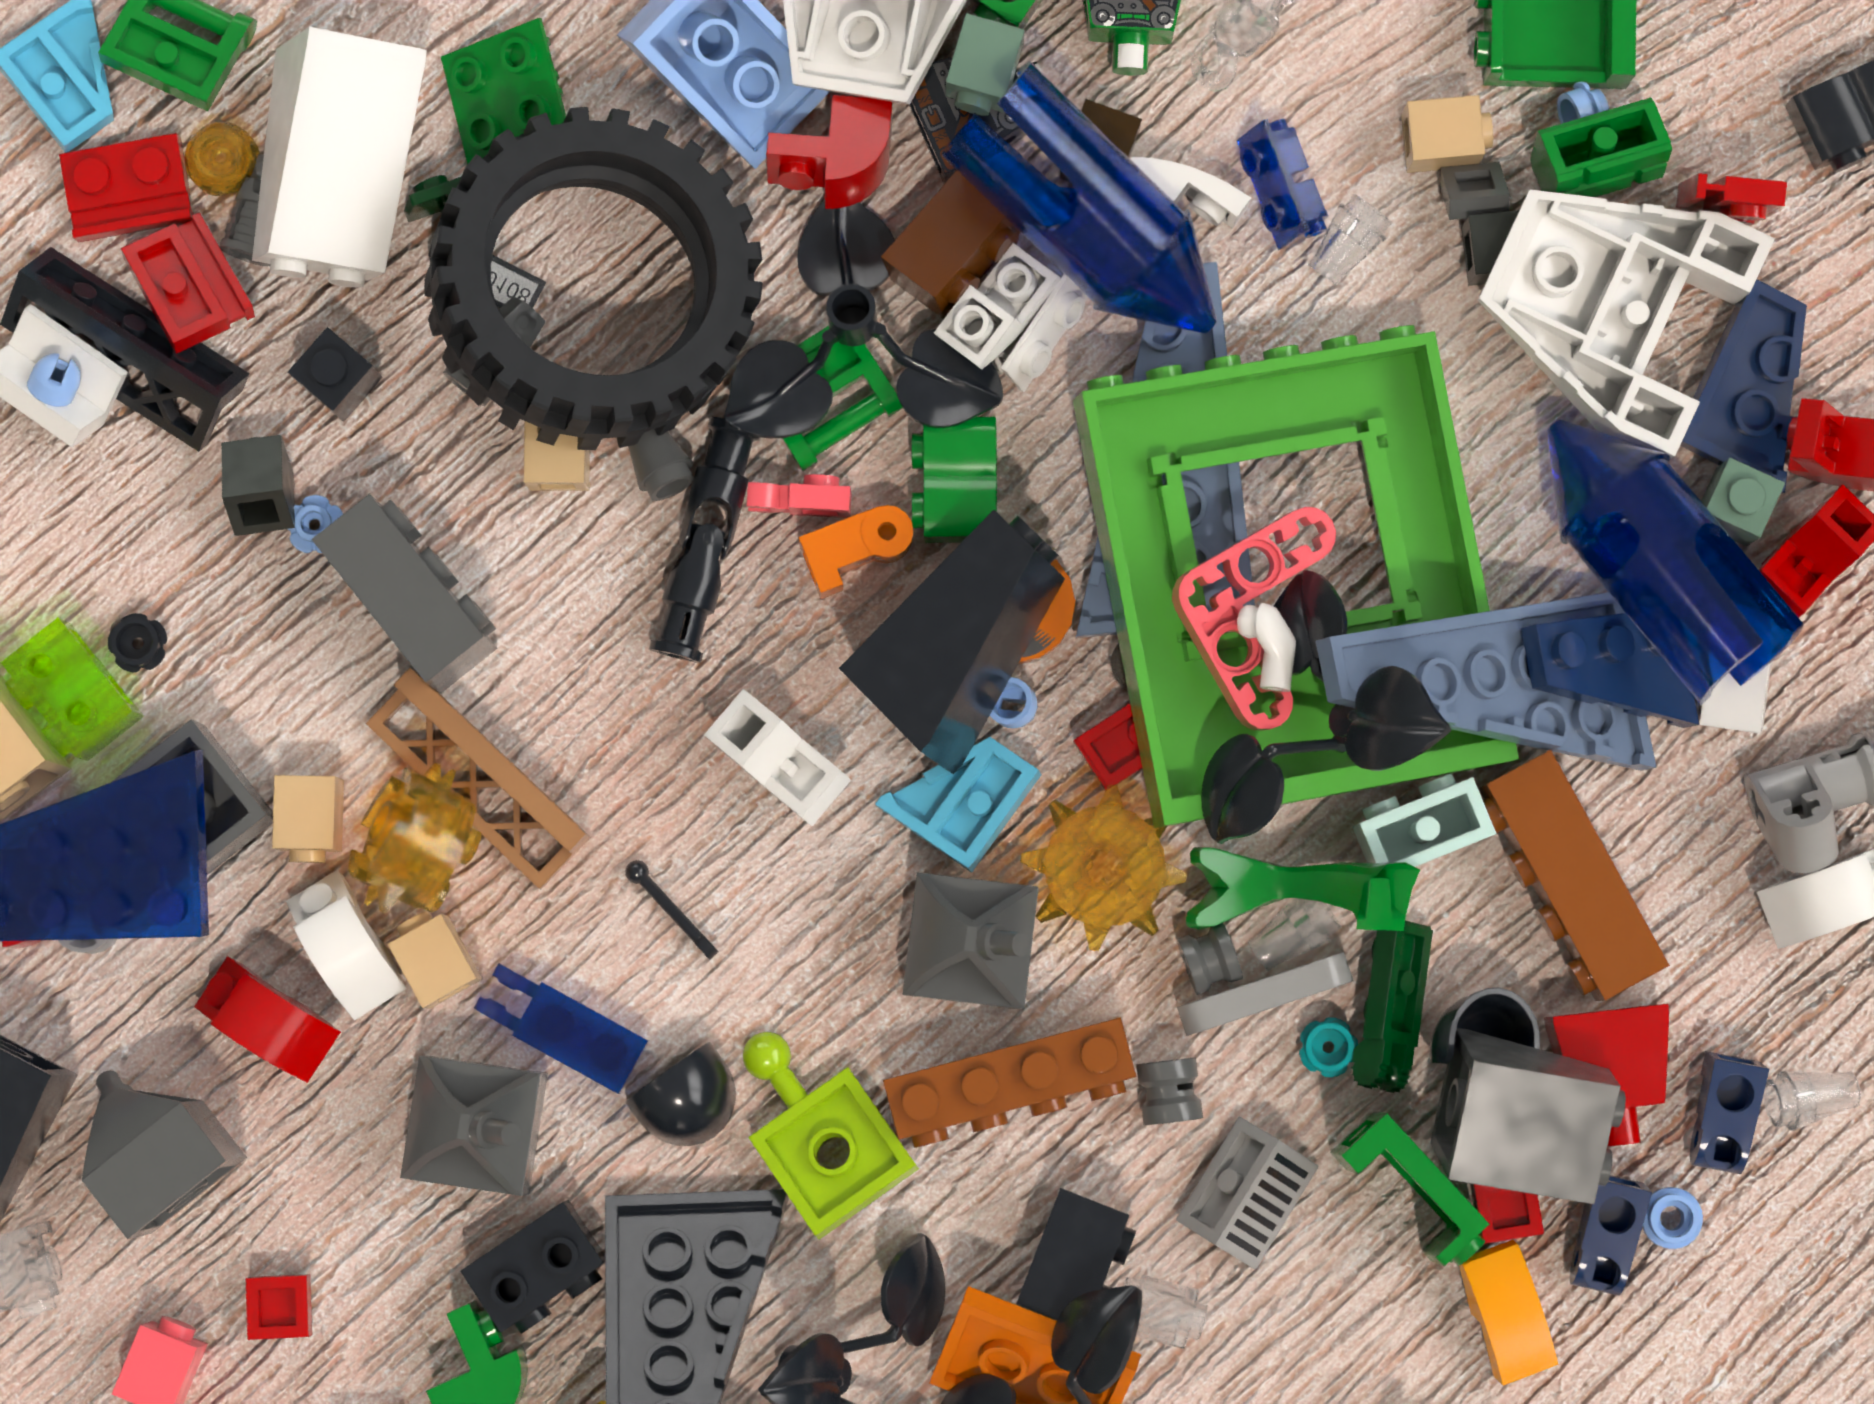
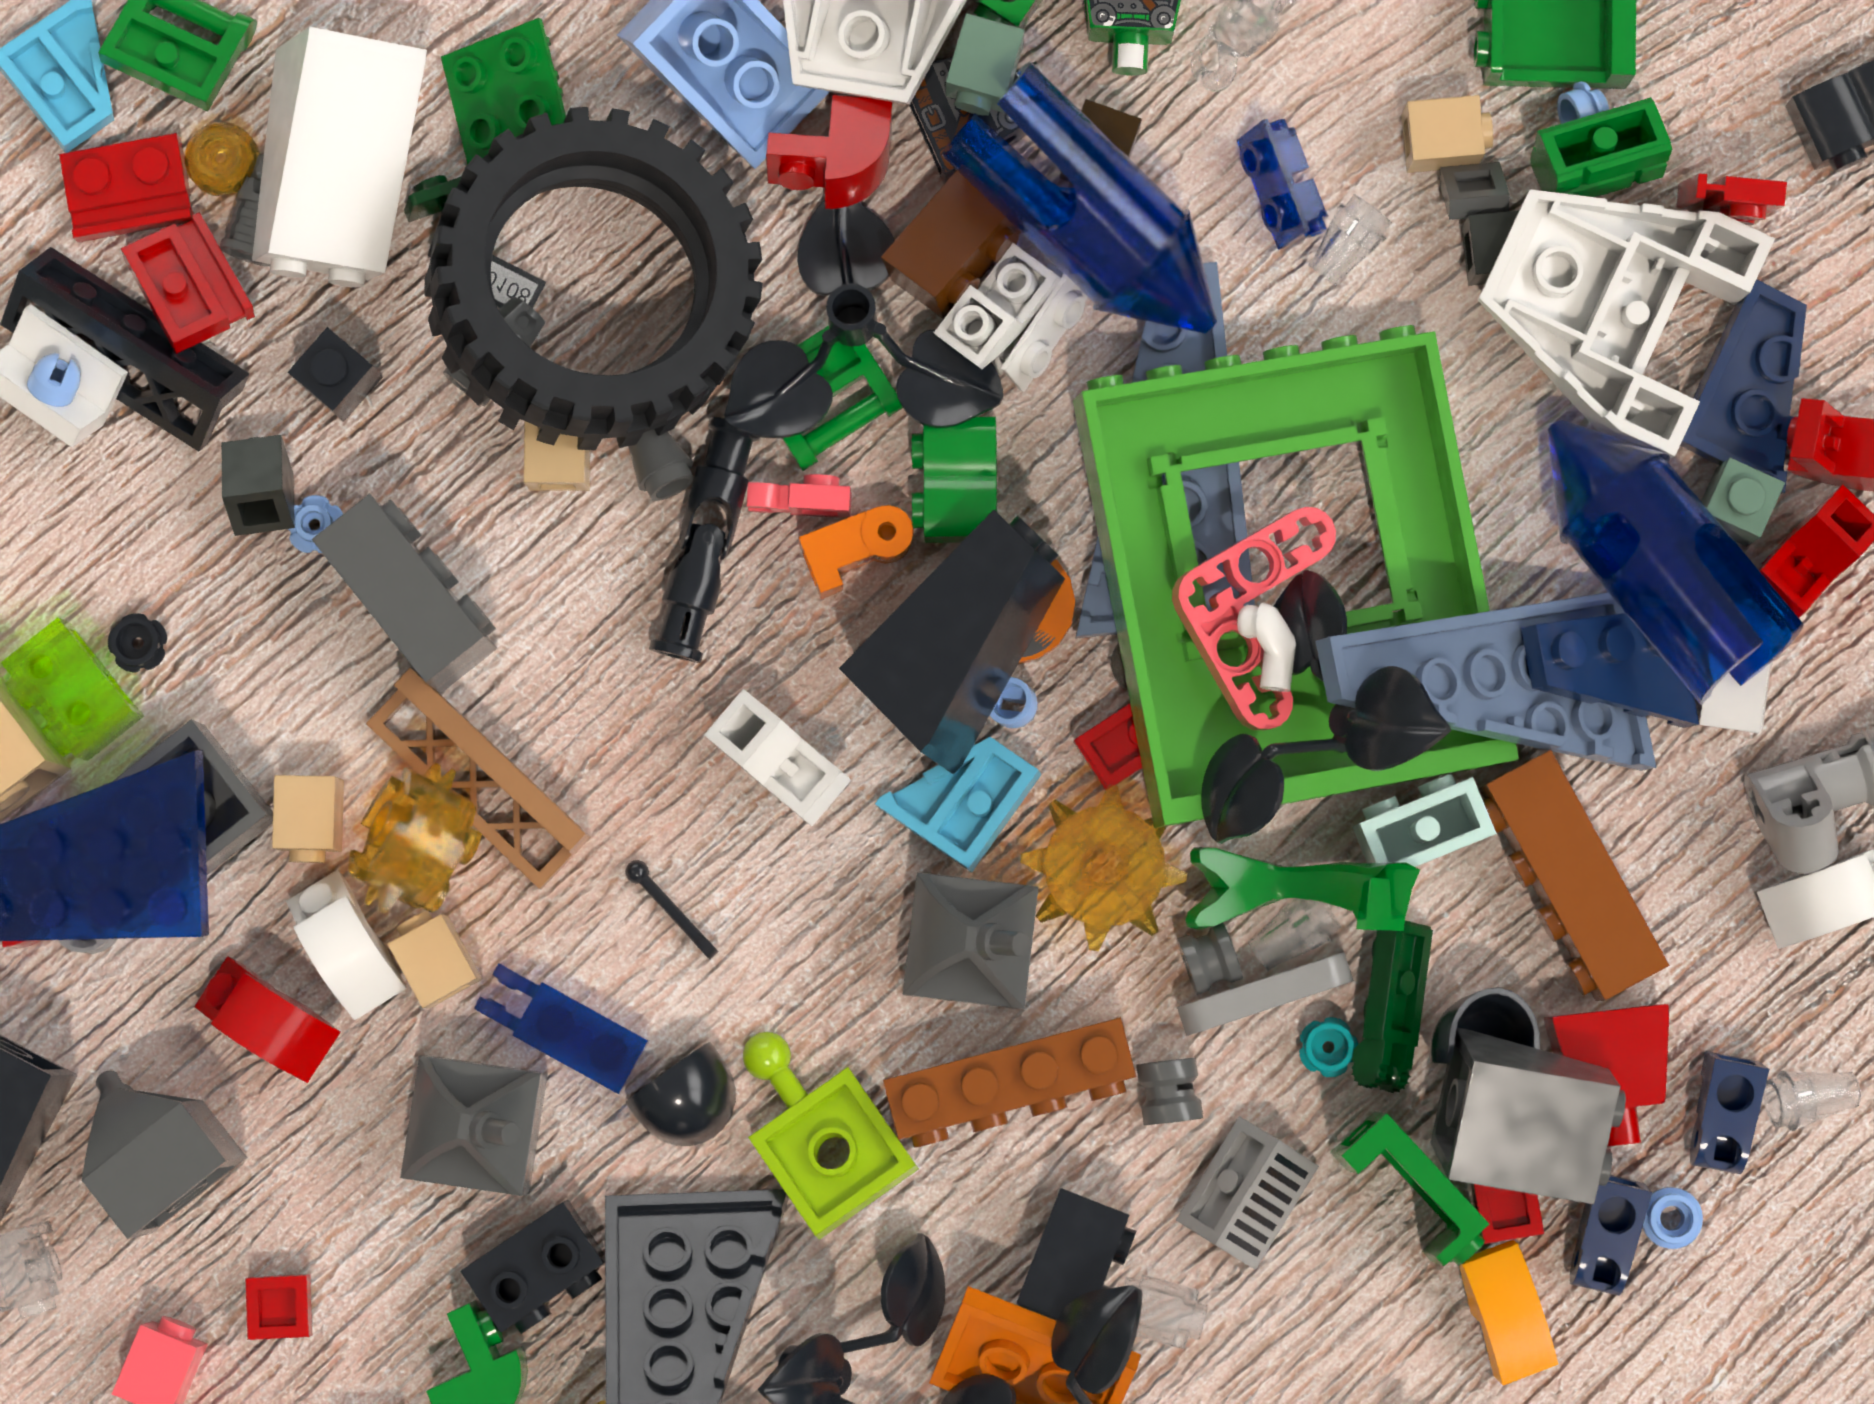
white slope [1123,157,1251,228] -> none

